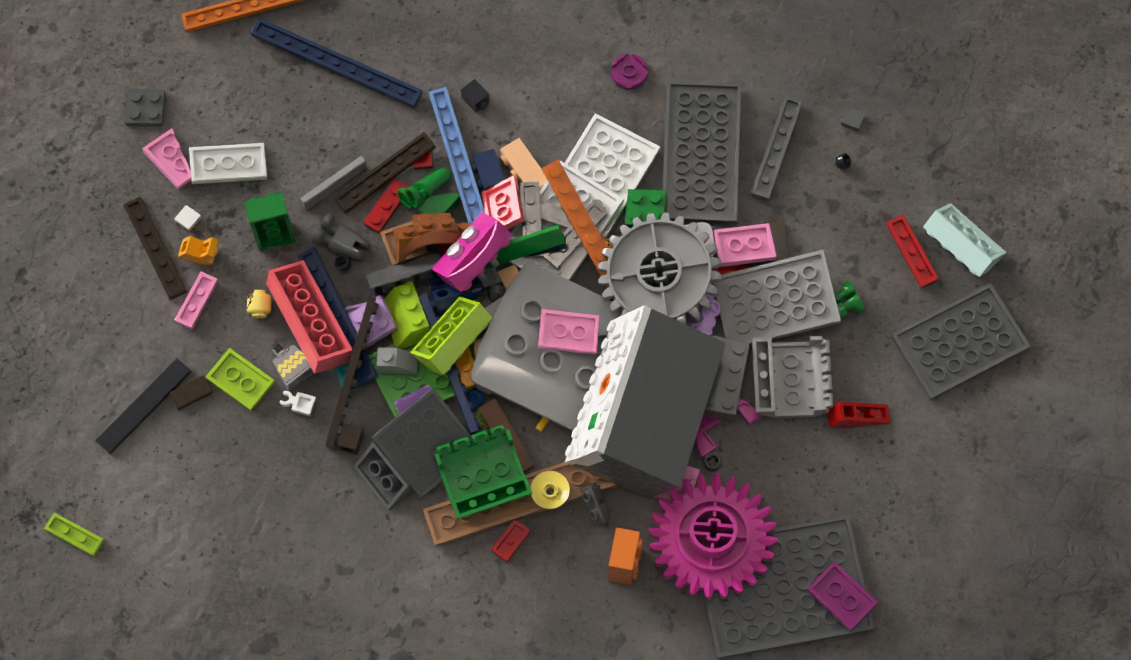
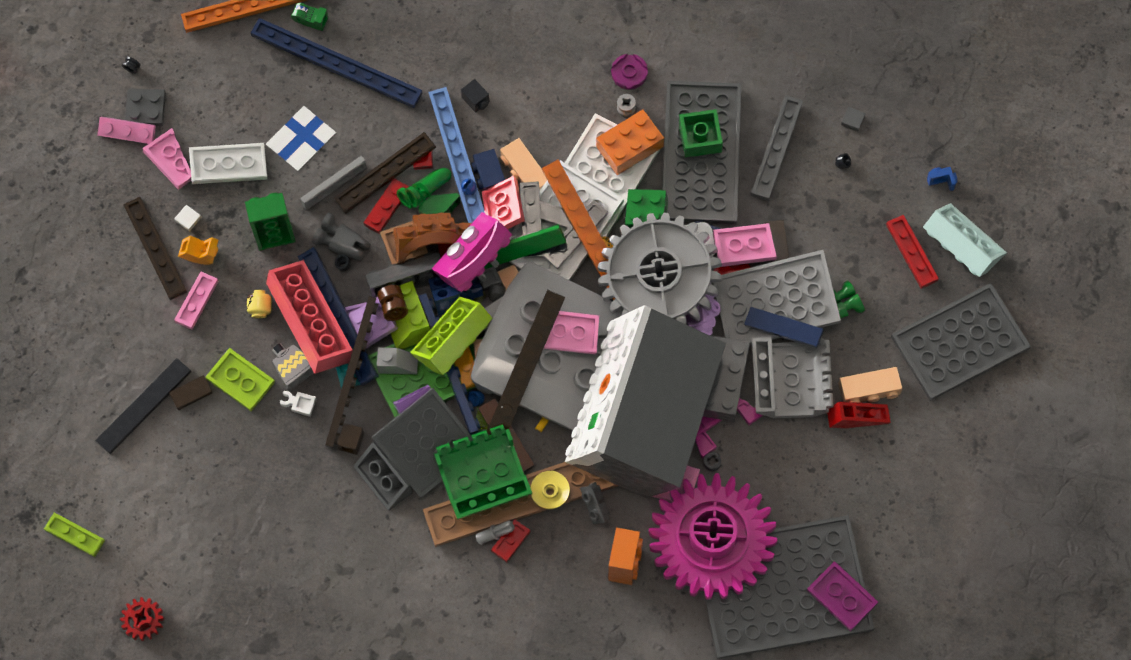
none -> bright pink plate [98,117,156,144]
none -> red gear [120,597,165,641]
none -> black bush [122,57,141,74]
none -> sticker [266,106,336,171]
none -> green leg [291,3,329,31]
none -> reddish brown wheel [377,285,408,321]
none -> blue hinge [461,179,477,195]
none -> light grey axle [476,520,514,545]
none -> dark brown plate [487,289,565,435]
none -> orange brick [596,110,664,175]
none -> light grey wheel [617,94,636,117]
none -> green brick [679,109,723,158]
none -> dark blue tile [744,307,824,348]
none -> light nougat brick [839,367,902,403]
none -> blue bracket [927,167,958,191]

